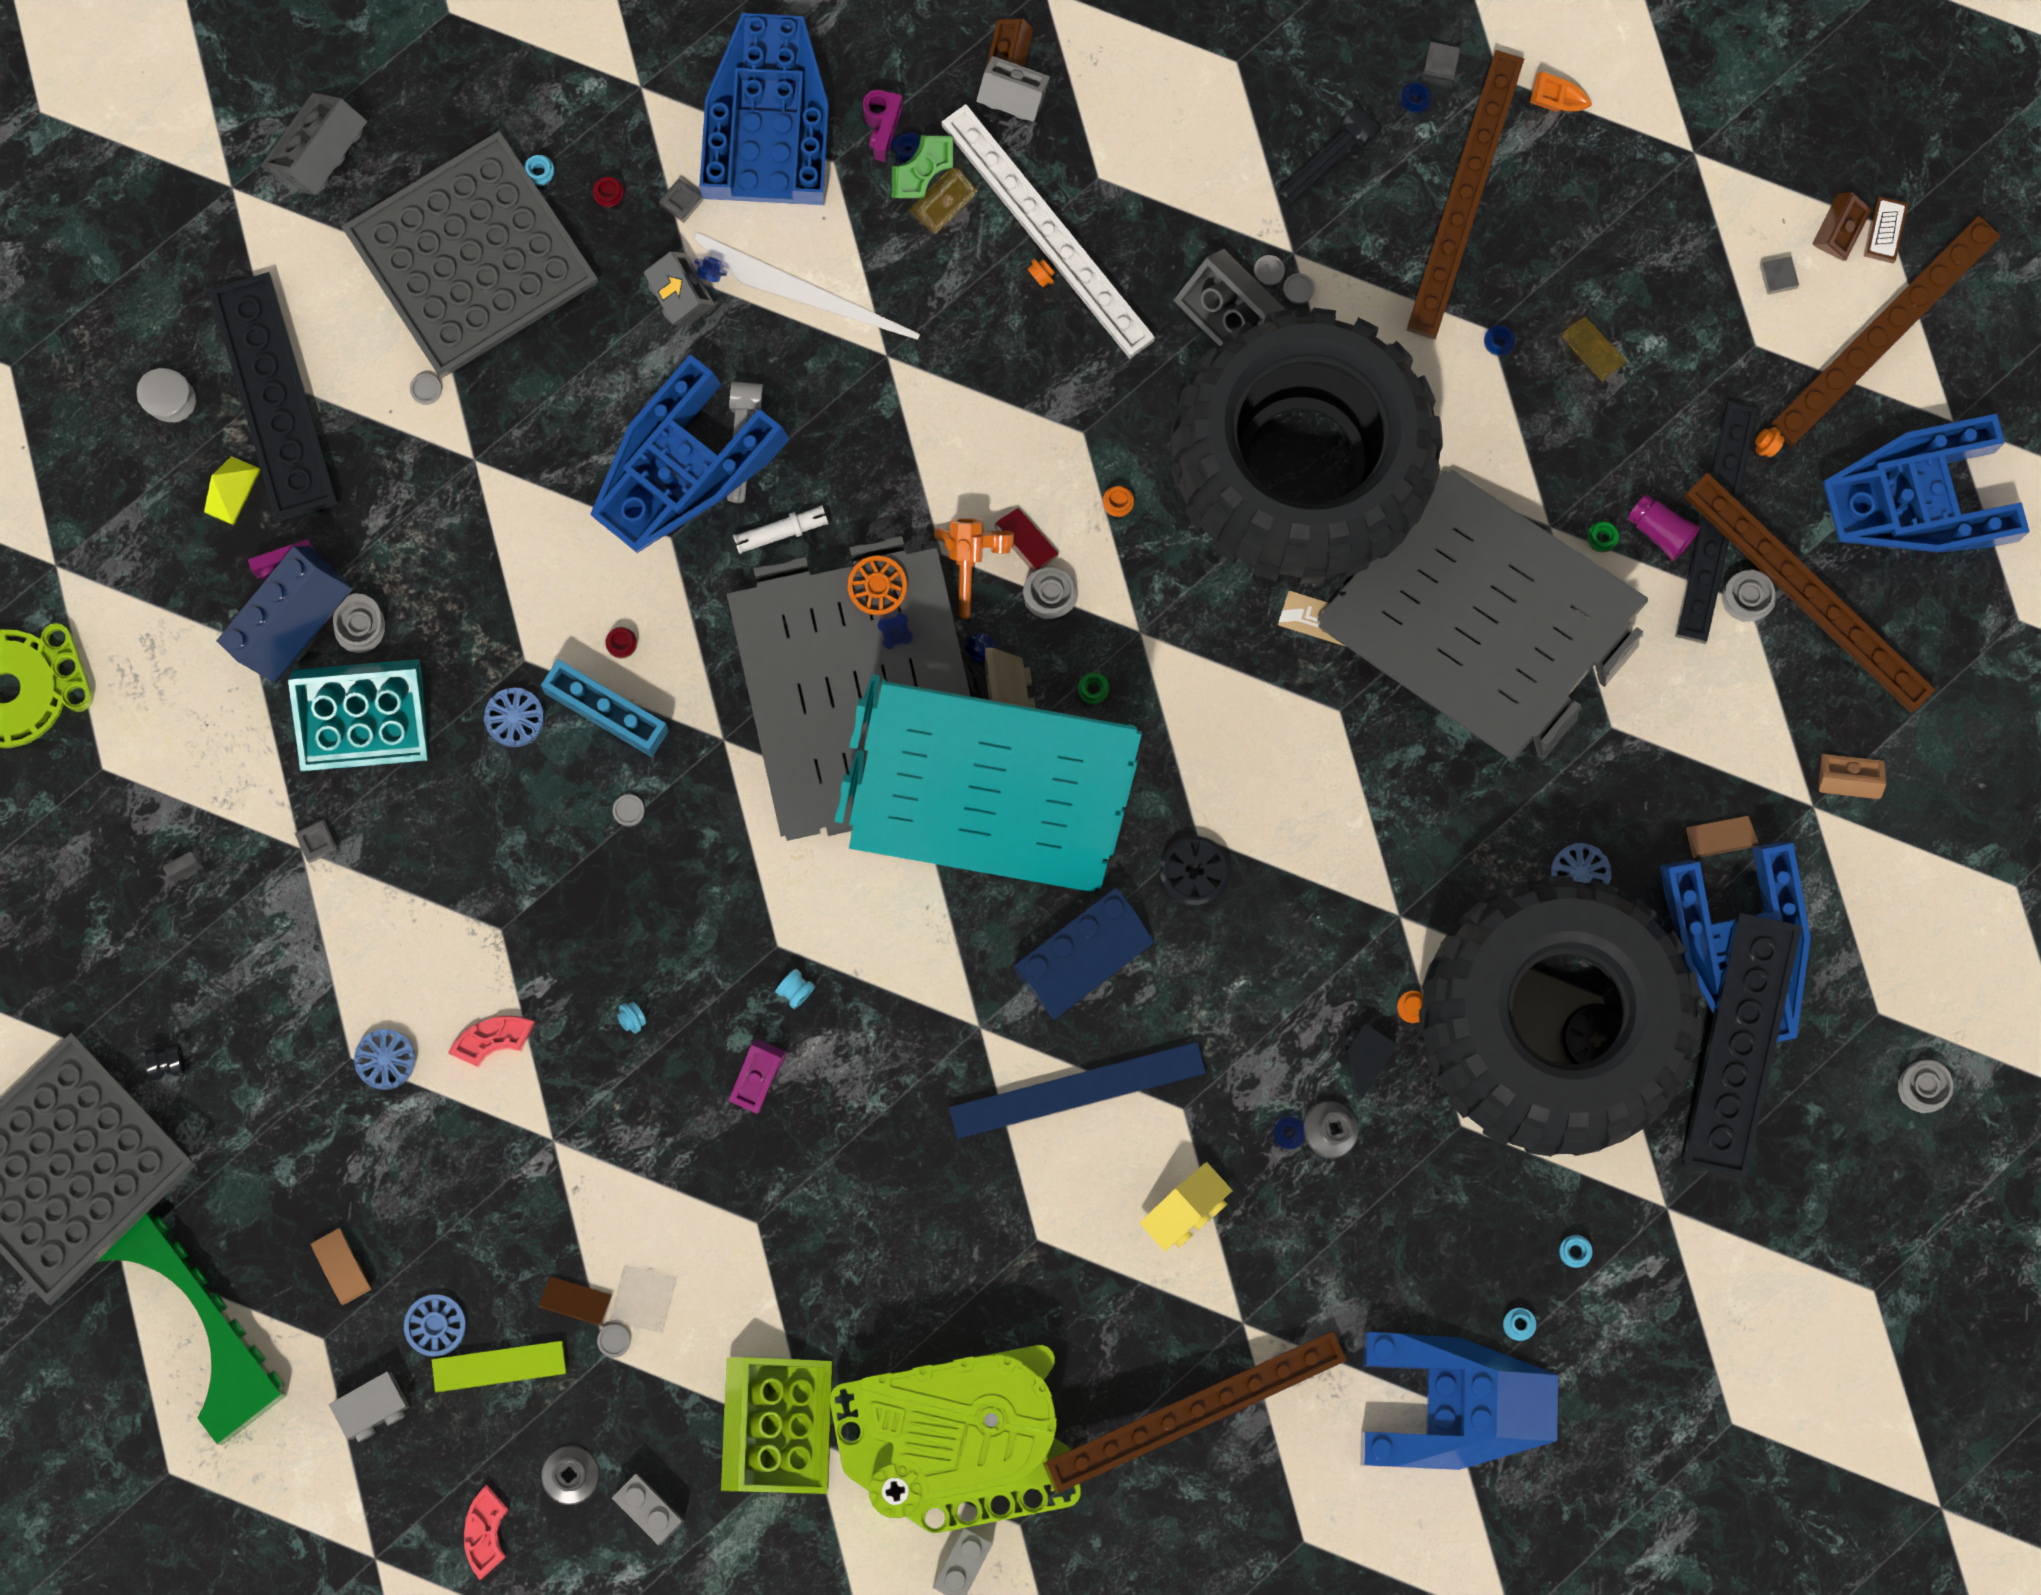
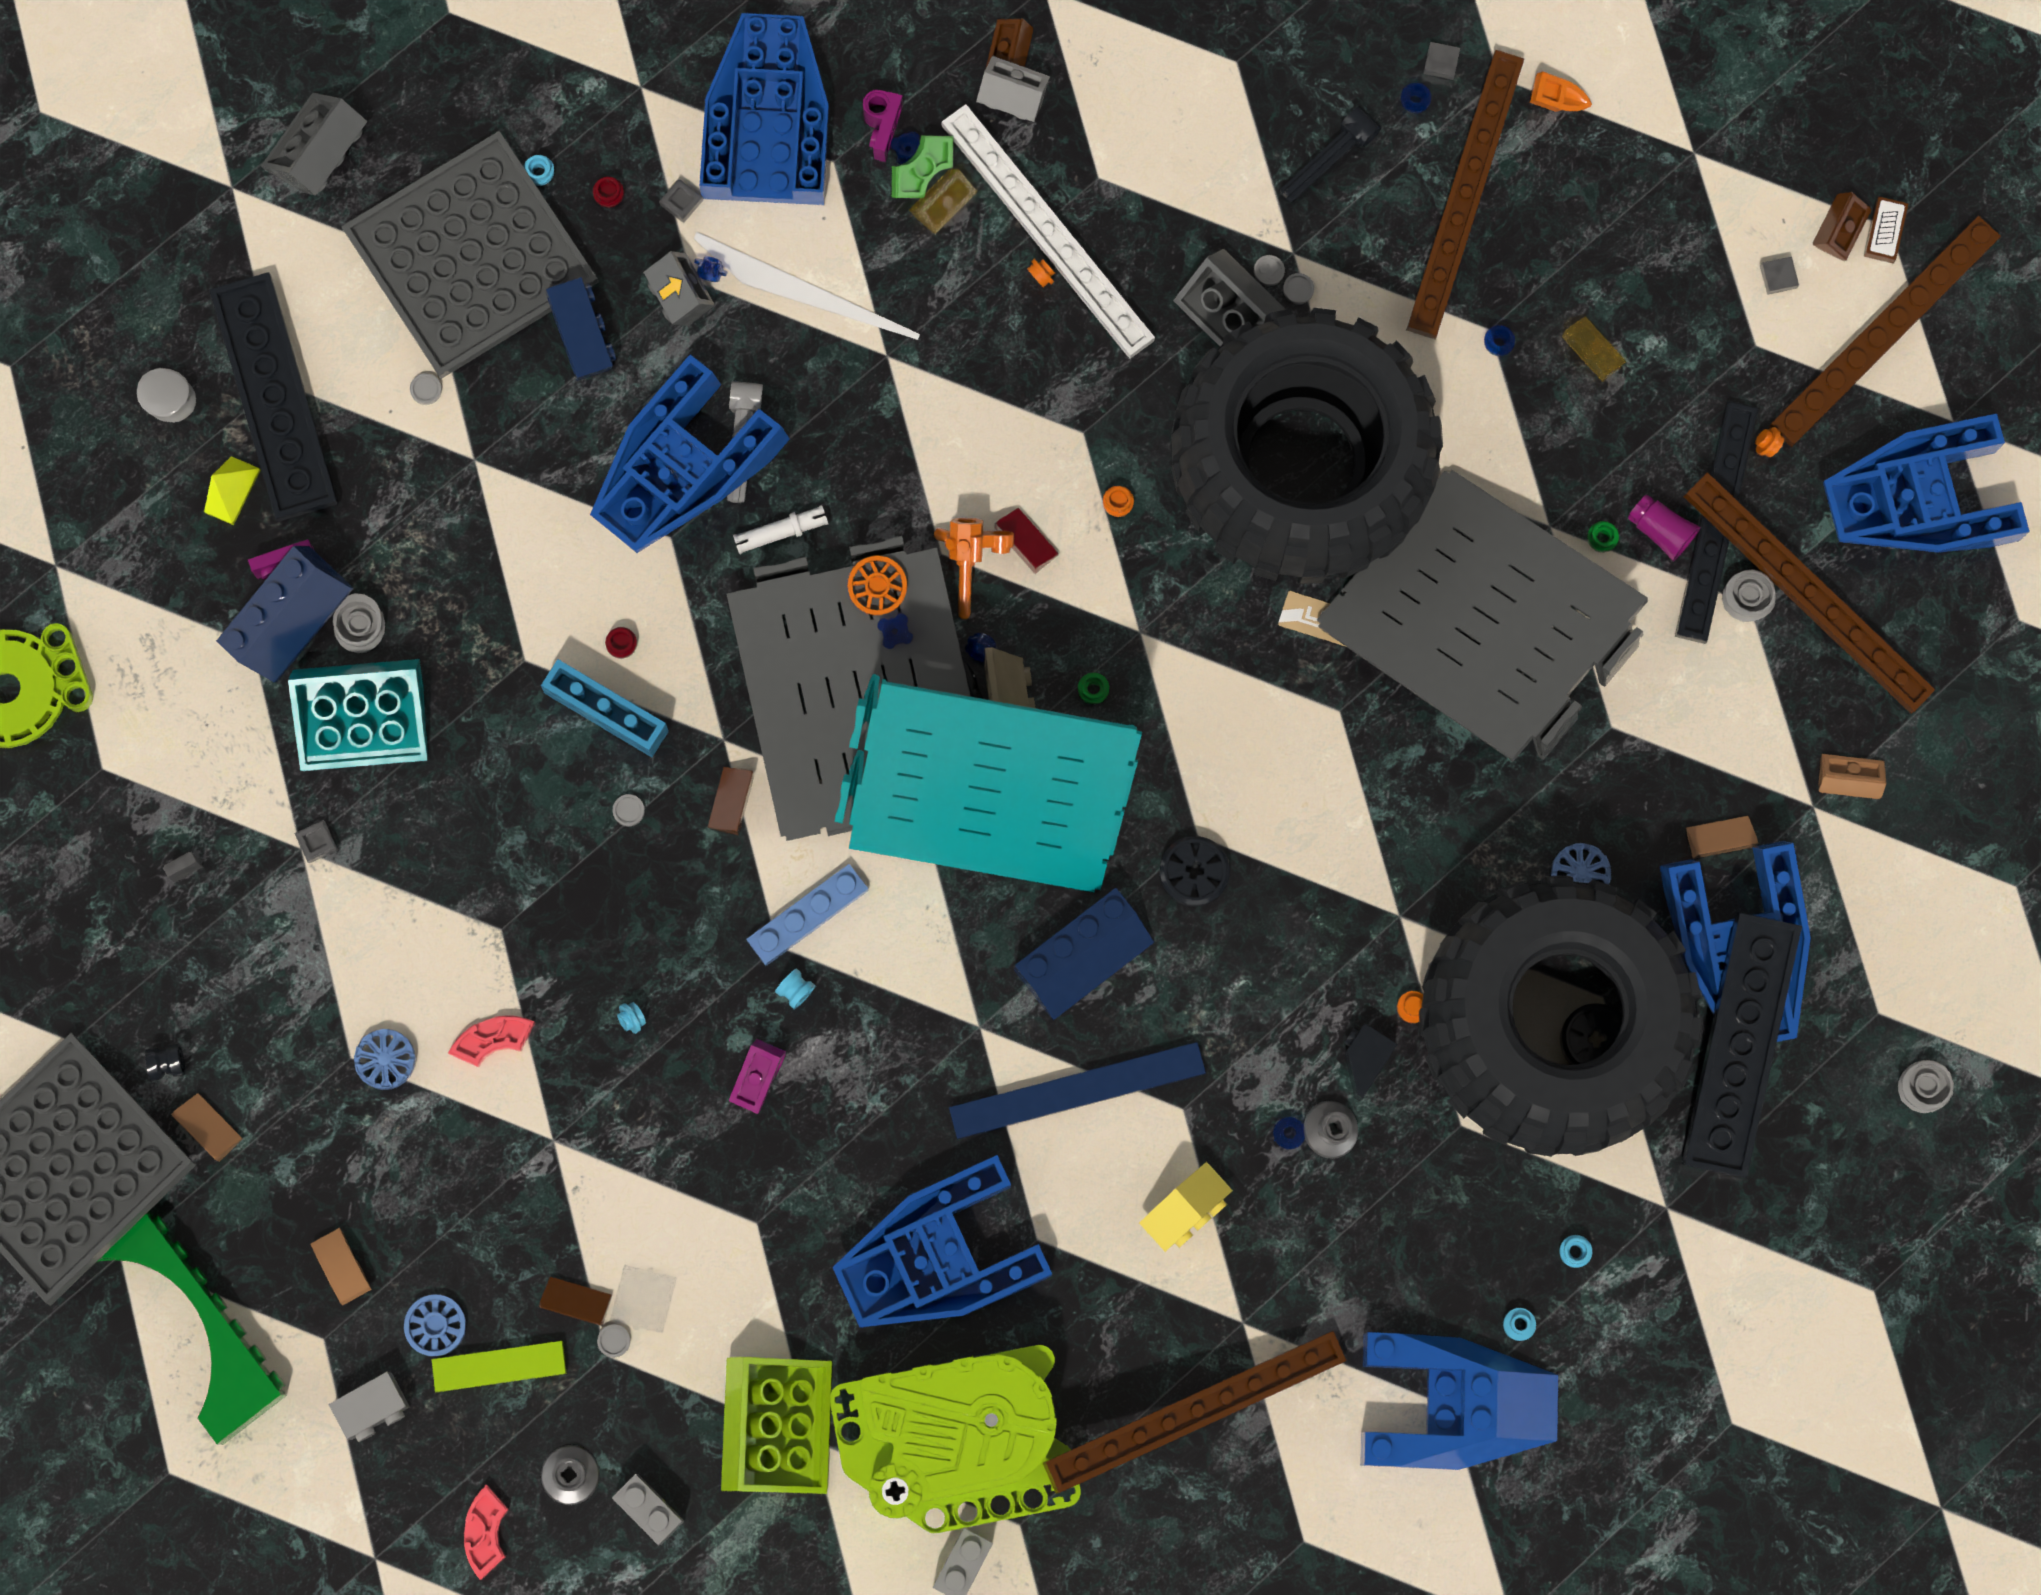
medium blue wheel [484,688,544,747] -> none
light grey piece [1023,566,1078,619] -> none
none -> medium nougat slope [171,1093,243,1162]
none -> dark blue brick [545,277,616,381]
none -> reddish brown slope [708,767,754,836]
none -> medium blue plate [746,864,868,966]
none -> blue wedge [833,1155,1052,1328]

